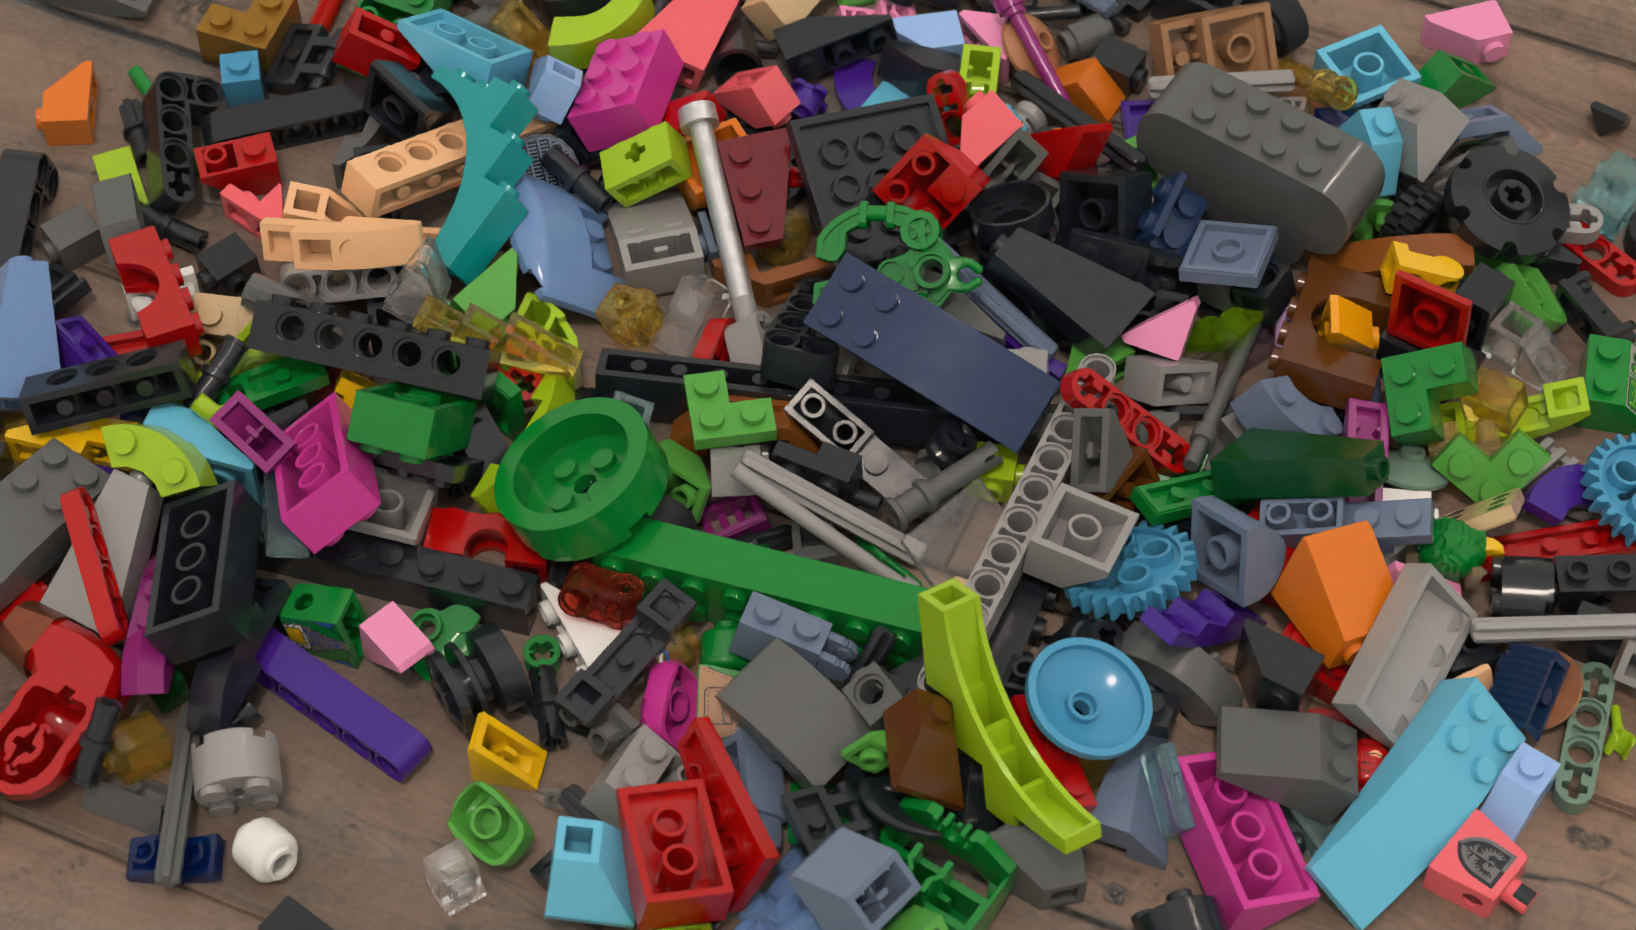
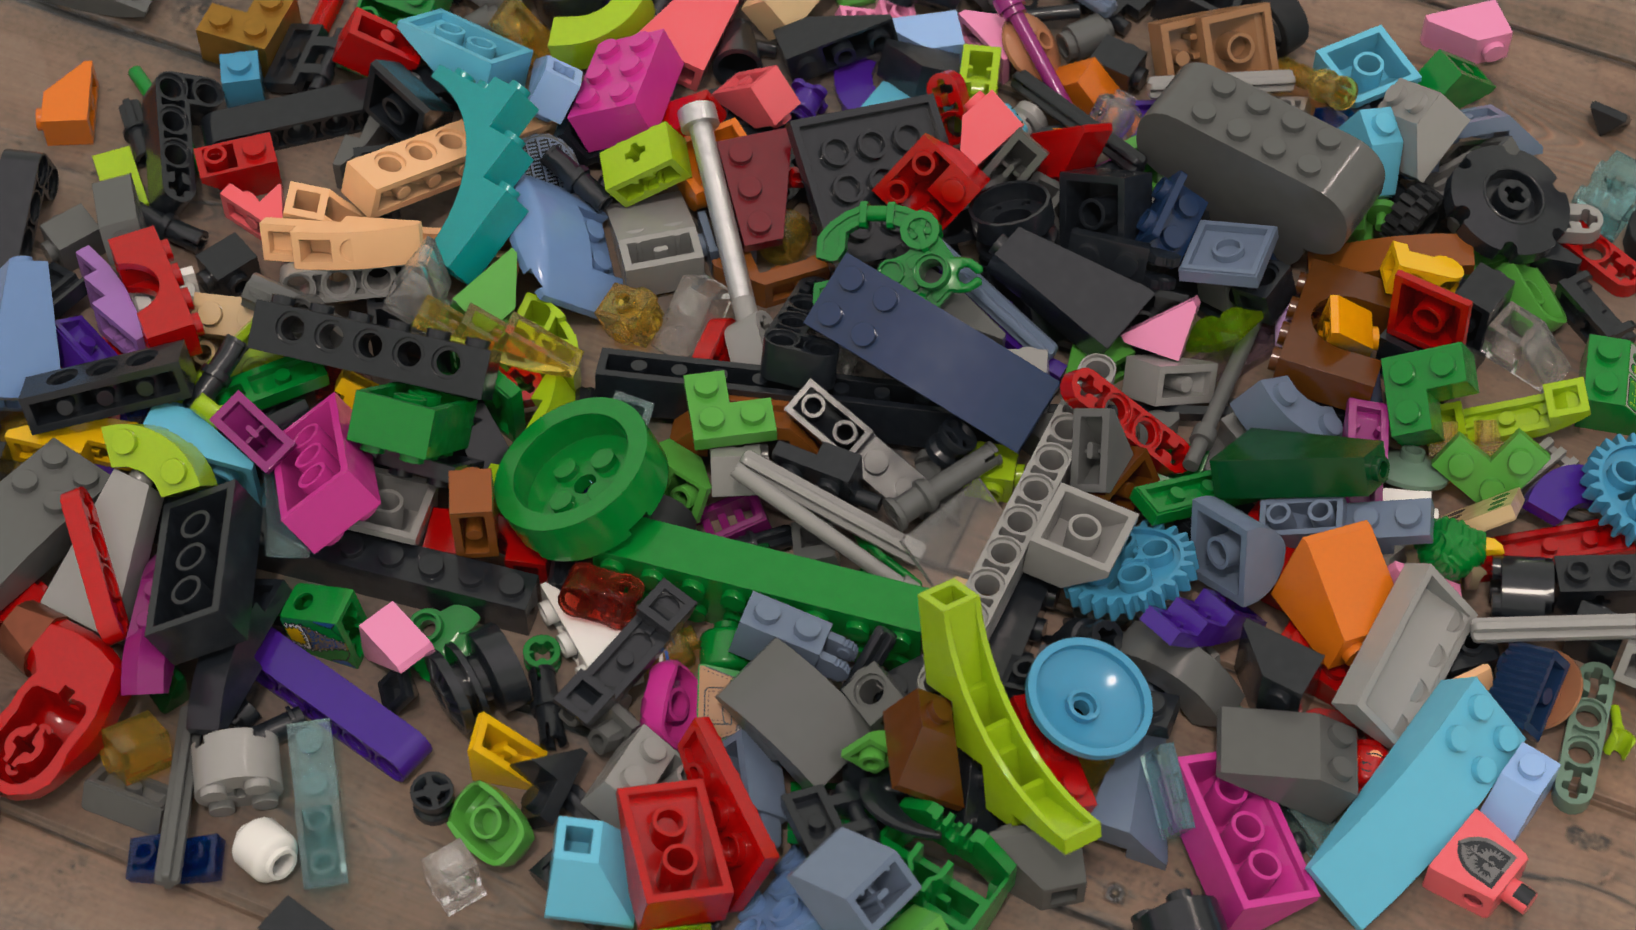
black pin [69,696,123,788] -> none
clear yellow brick [1460,366,1529,436] -> none
none -> medium lavender slope [75,245,146,354]
none -> black pin [250,705,309,743]
none -> clear light blue slope [286,718,349,891]
none -> black slope [377,668,419,715]
none -> black wheel [410,771,456,826]
none -> dark orange brick [449,467,499,558]
none -> black slope [510,748,588,830]
none -> clear head [1089,89,1143,140]

